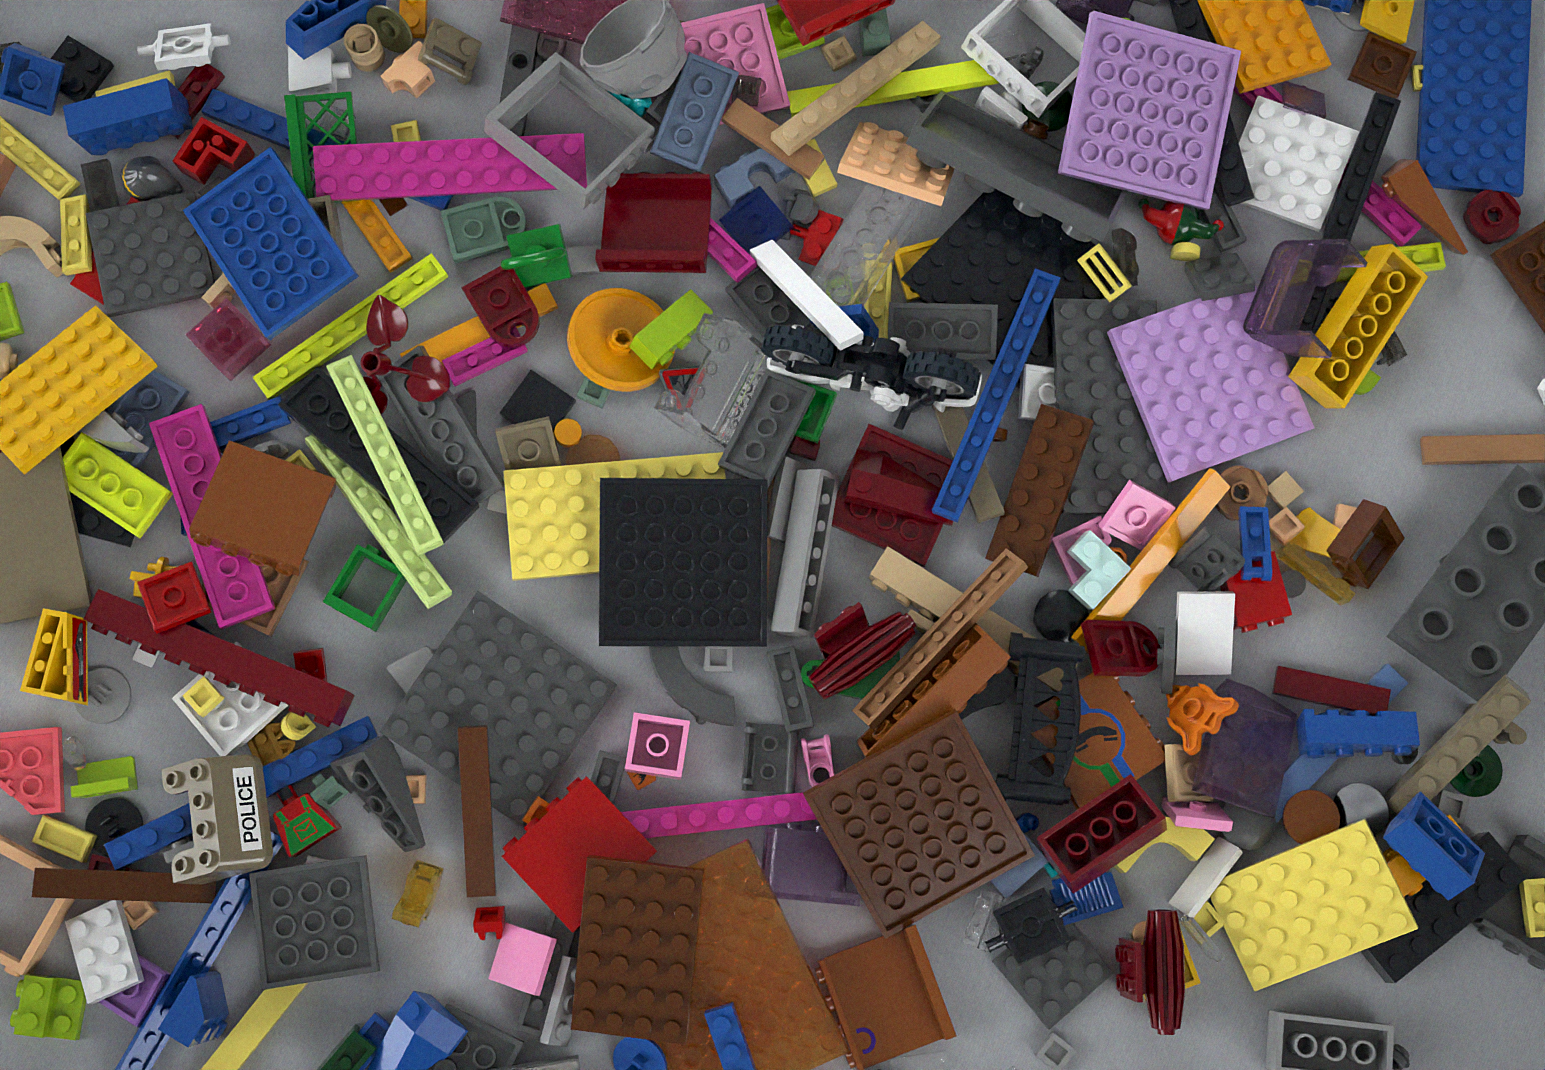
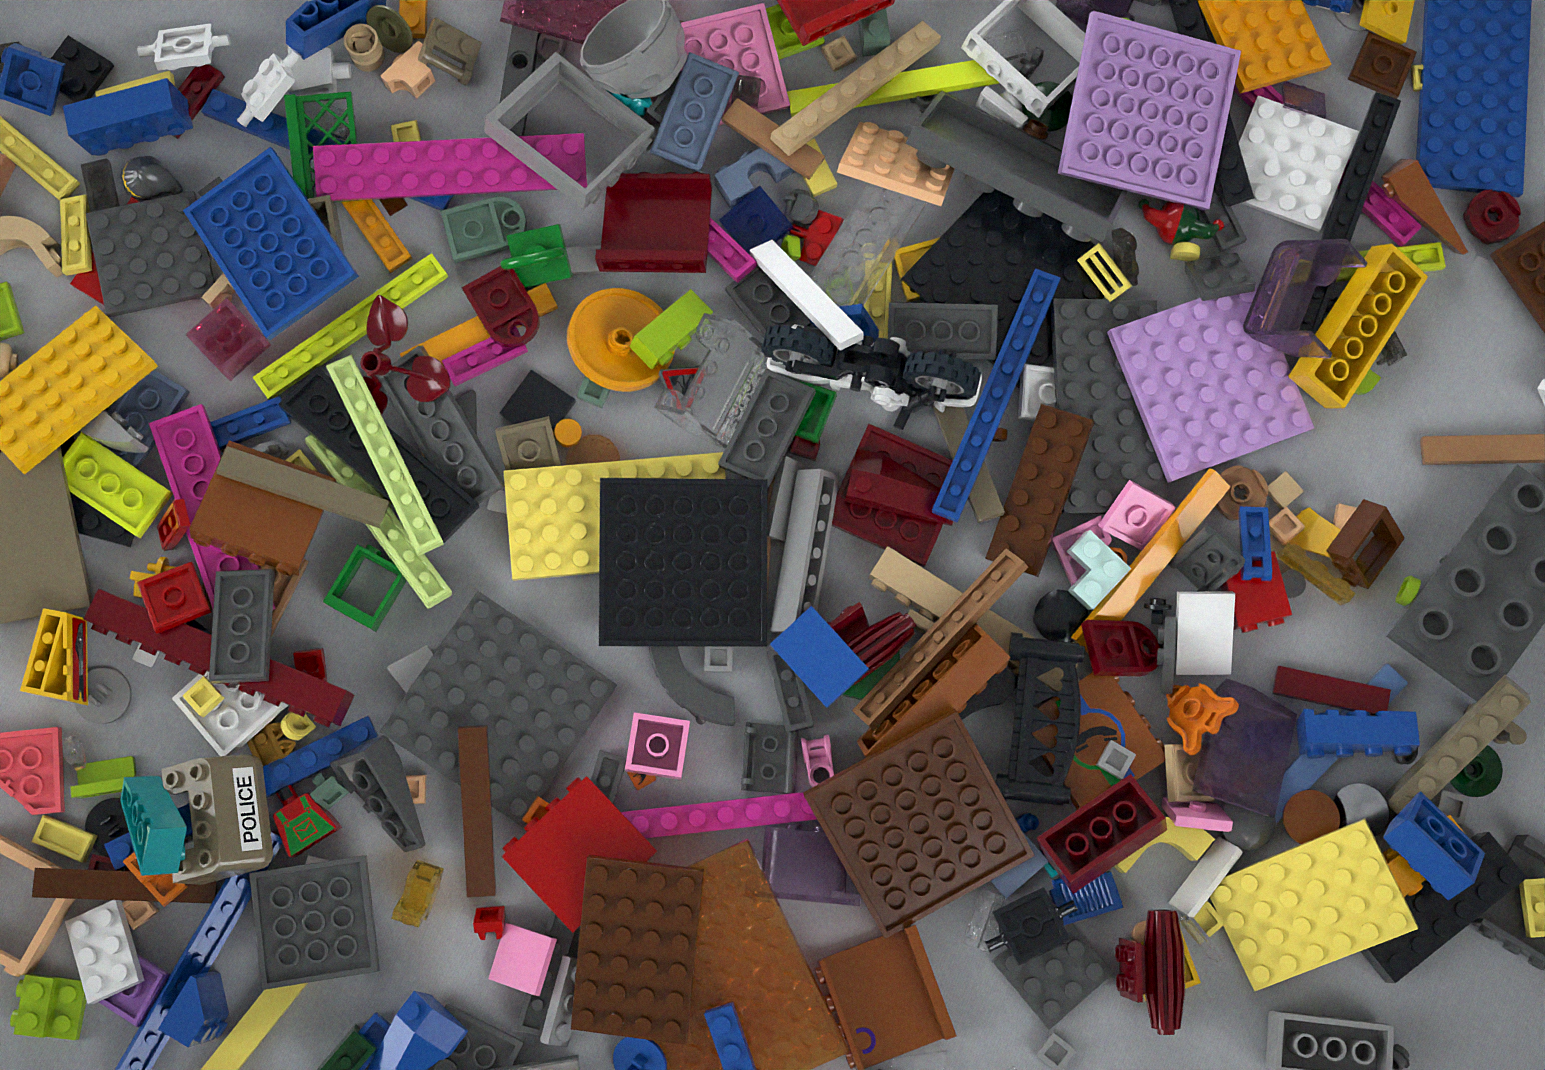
red brick [172,117,255,185] -> none
none -> teal wedge [120,776,187,876]
none -> orange slope [123,851,187,907]
none -> red tile [157,498,190,551]
none -> dark grey tile [209,569,275,684]
none -> dark tan tile [216,446,390,528]
none -> white plate [237,49,302,127]
none -> blue tile [770,606,870,708]
none -> lime tile [781,235,801,262]
none -> light grey plate [1096,740,1136,780]
none -> black plate [1144,598,1172,625]
none -> lime tile [1395,575,1421,606]

